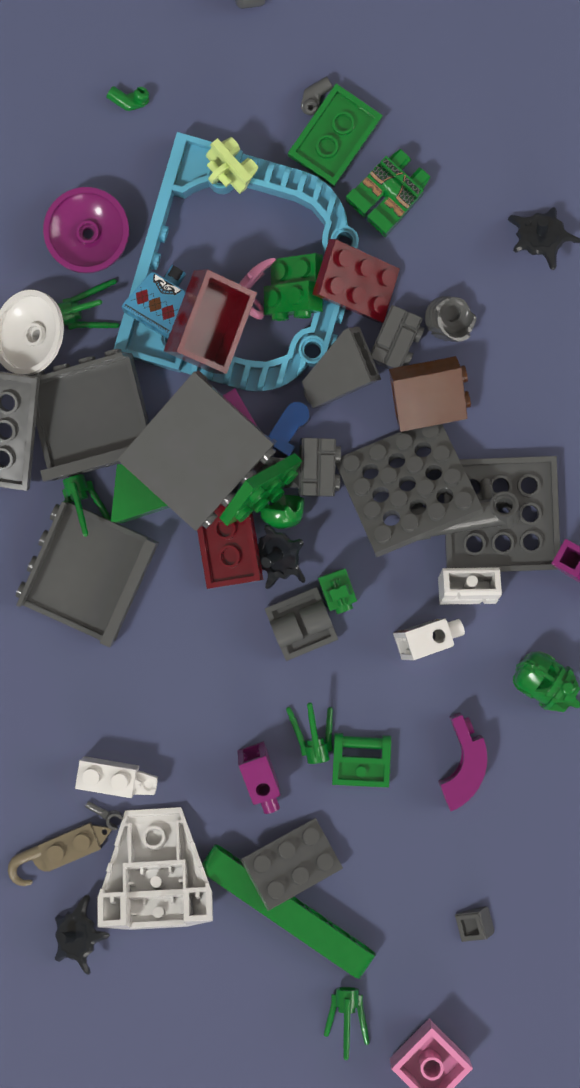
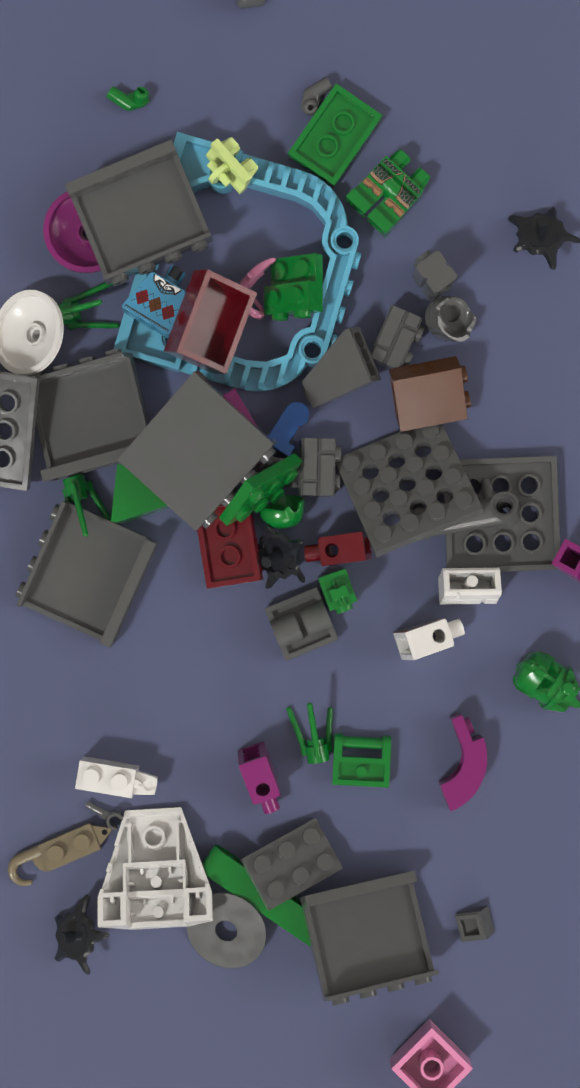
dark red plate [313,239,400,323] -> none
green plant [324,987,370,1060] -> none
none -> dark grey panel [65,139,213,286]
none -> dark grey sticker [187,893,266,968]
none -> dark grey panel [300,870,439,1006]
none -> dark red torso [304,531,373,566]
none -> dark grey brick [412,250,457,301]

